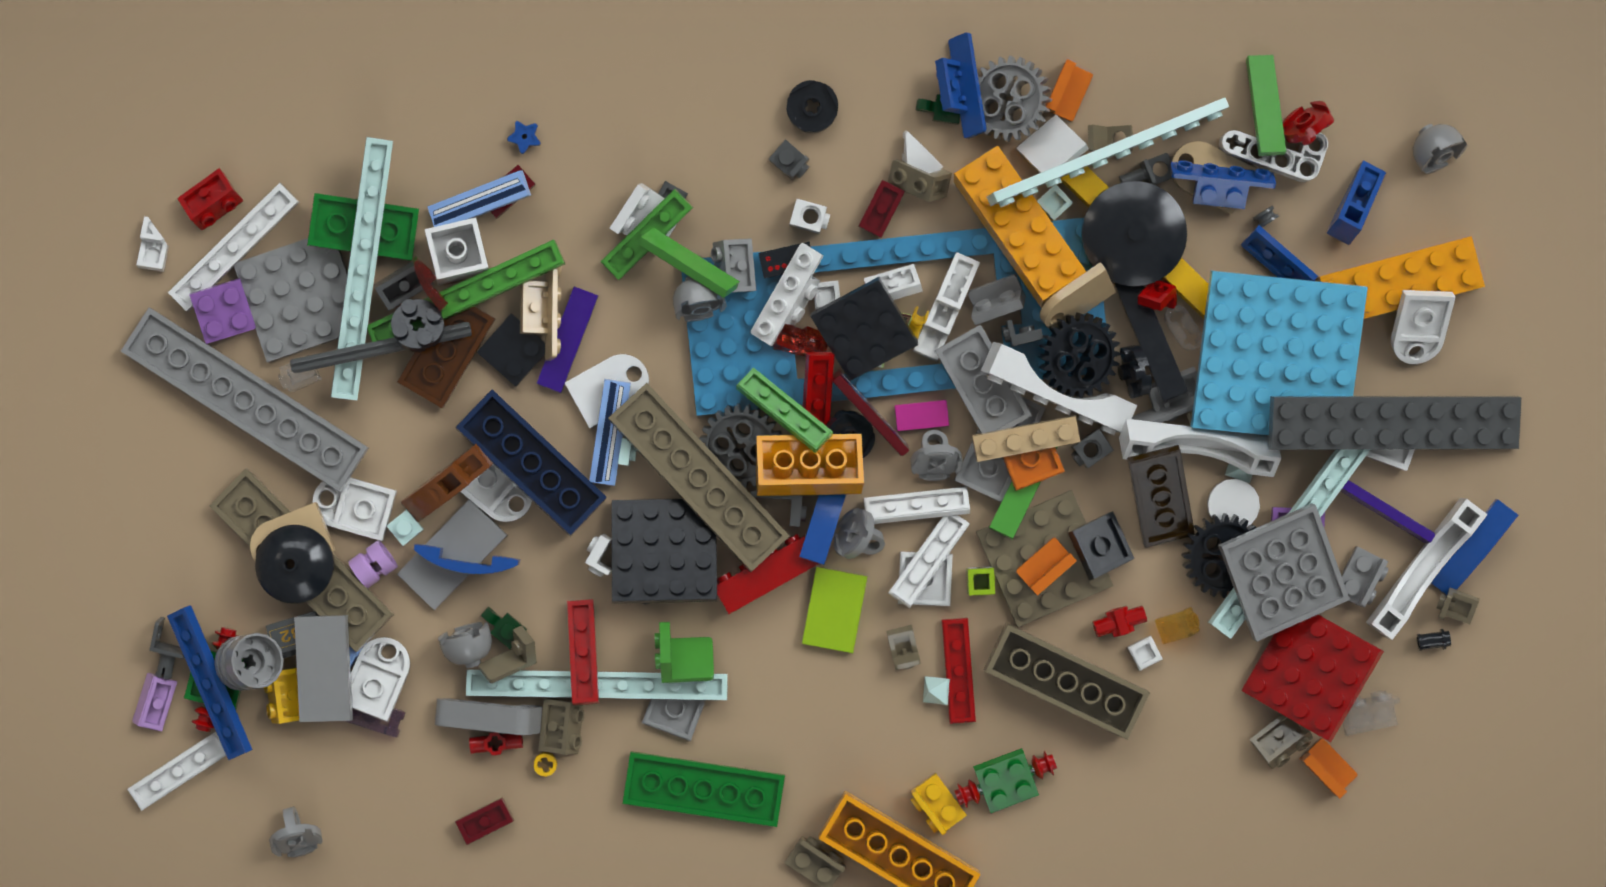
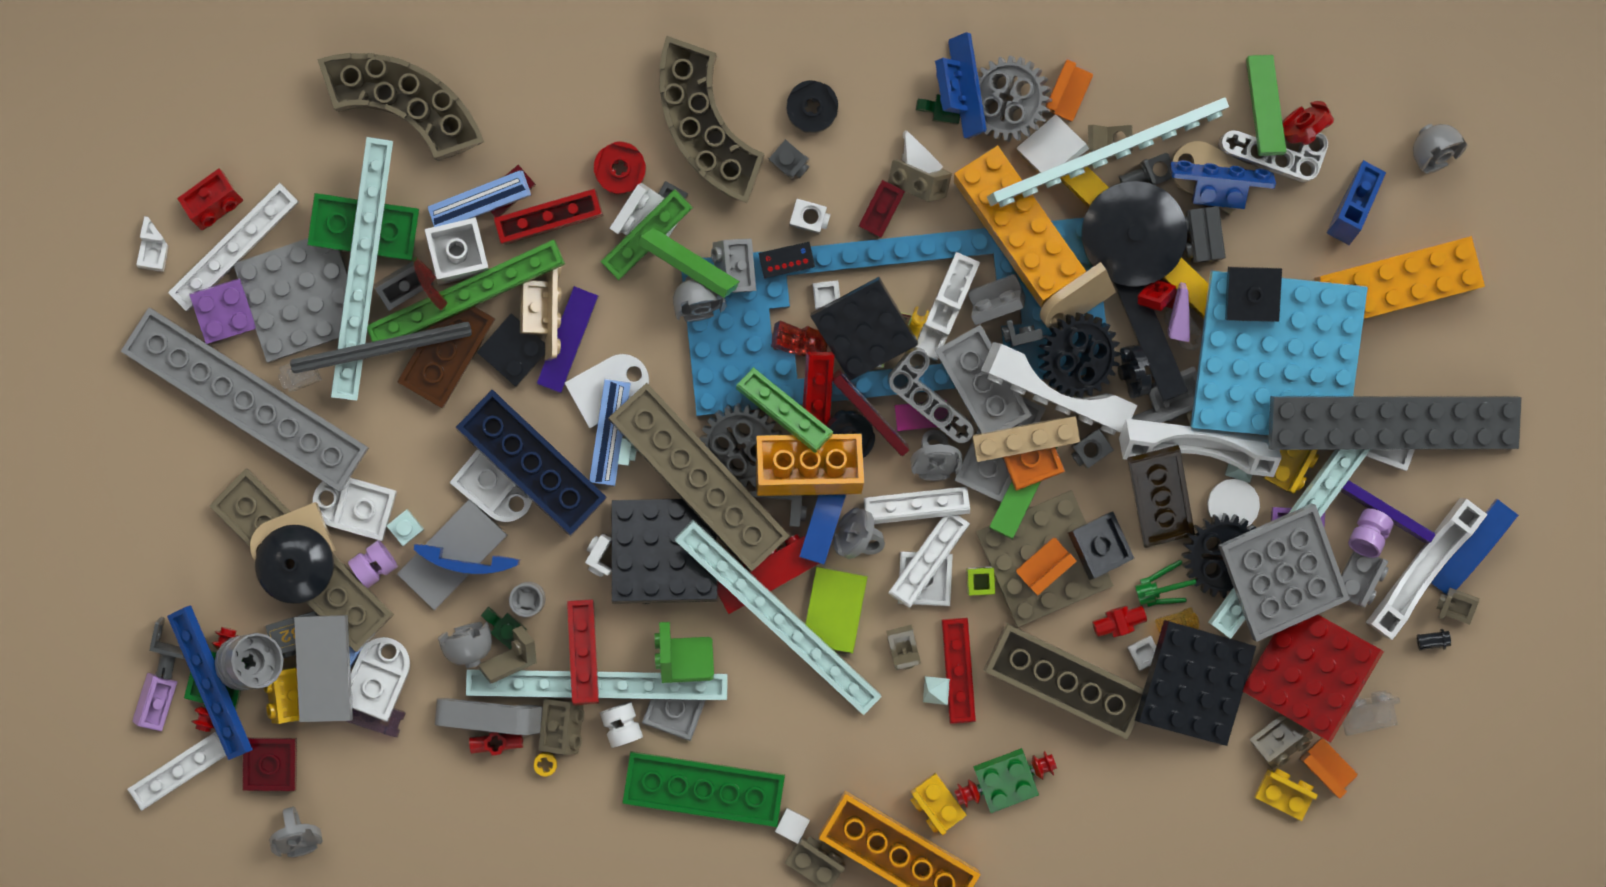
black plate [391,299,445,352] -> none
dark orange slope [401,444,493,522] -> none
dark red plate [455,797,514,845] -> none
blue plate [507,121,541,154] -> none
white bracket [751,243,824,346] -> none
white bracket [864,264,923,300] -> none
light aqua plate [1037,185,1073,221] -> none
blue plate [1241,225,1318,281] -> none
dark grey bush [1253,205,1279,227] -> none
white tile [1391,290,1456,364] -> none
none -> dark red plate [243,737,297,791]
none -> dark tan brick [317,53,484,161]
none -> red brick [494,189,604,245]
none -> light grey wheel [509,582,546,617]
none -> red plate [594,141,646,194]
none -> white wheel [600,702,643,748]
none -> dark tan brick [659,36,765,203]
none -> light aqua plate [675,520,882,715]
none -> white tile [775,808,810,844]
none -> light grey beam [888,347,974,443]
none -> black plate [1134,620,1257,746]
none -> green plant [1135,560,1196,607]
none -> lavender slope [1167,282,1190,342]
none -> dark grey brick [1185,206,1226,263]
none -> black plate [1225,266,1282,322]
none -> yellow bracket [1254,768,1318,821]
none -> yellow bracket [1263,450,1319,494]
none -> lavender wheel [1348,509,1394,558]

